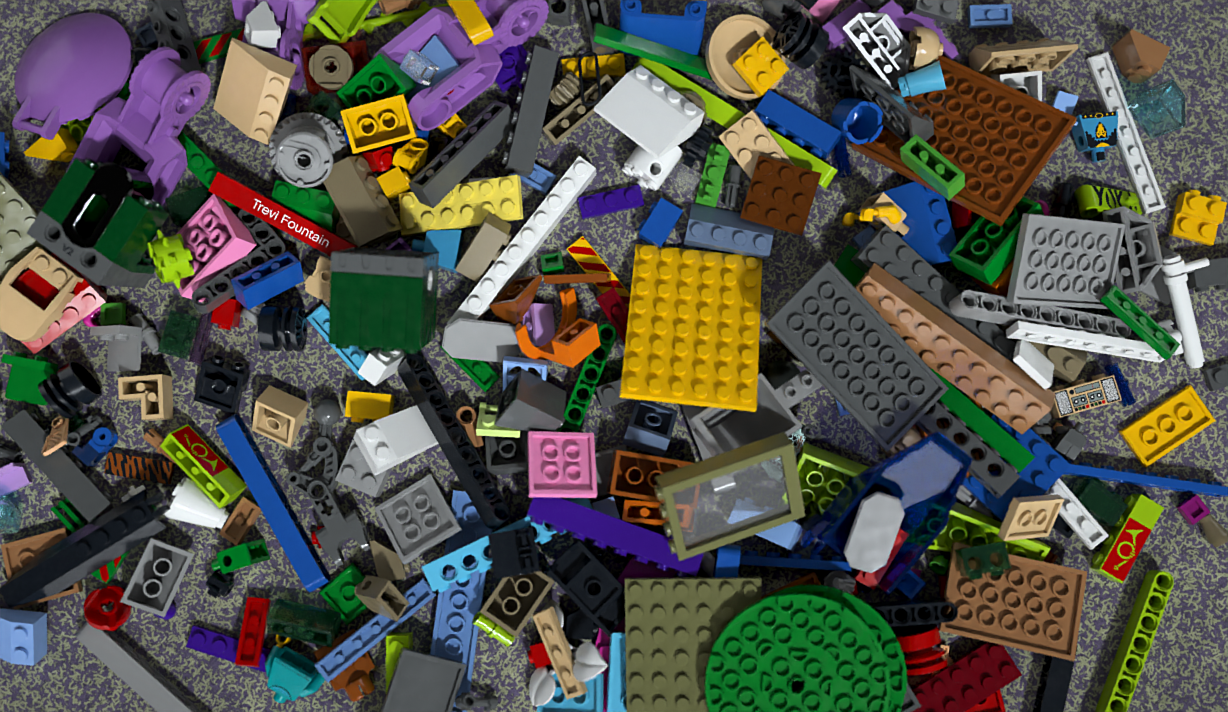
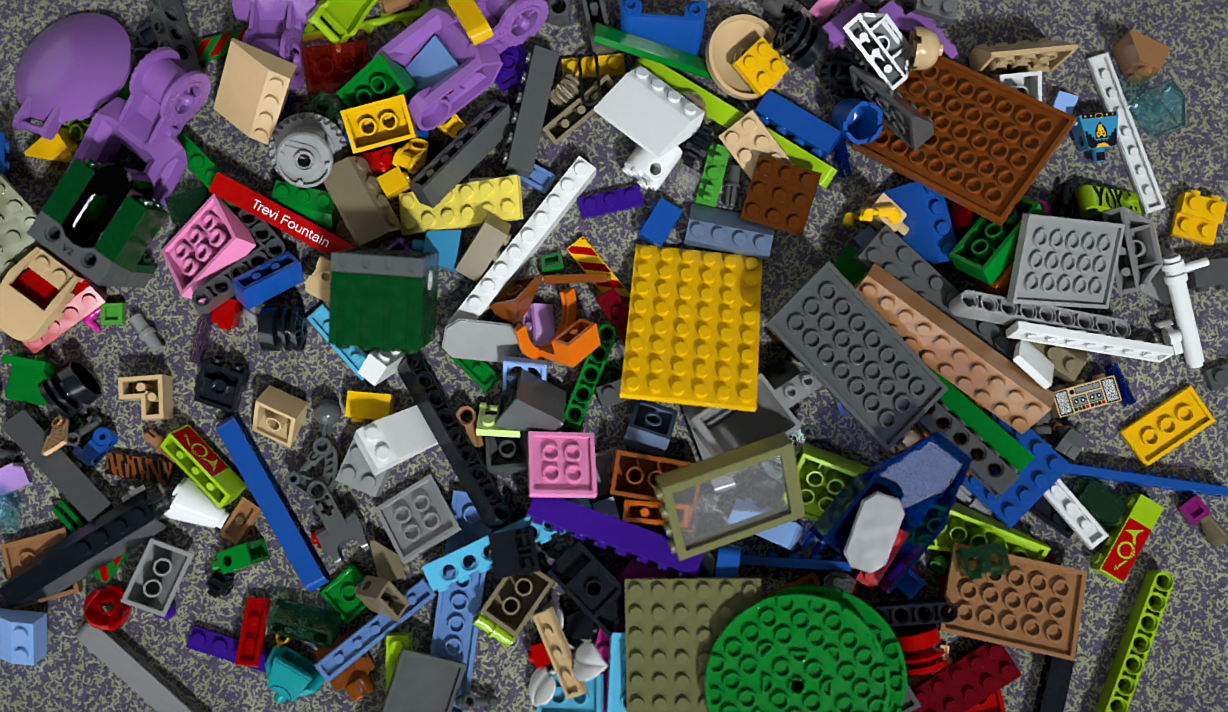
light grey bracket [90,325,142,372] -> none
lime brick [147,230,194,289] -> none
clear green brick [157,310,200,360] -> none
white slope [244,1,281,48] -> none
dark tan plate [309,45,354,90] -> none
clear brick [399,49,440,86] -> none
black tile [799,500,823,532] -> none
medium azure plant [897,60,946,97] -> none
bright green brick [900,134,965,201] -> none
medium blue plate [967,4,1012,28] -> none
tan plate [998,494,1064,541] -> none
green tile [1100,285,1181,360] -> none

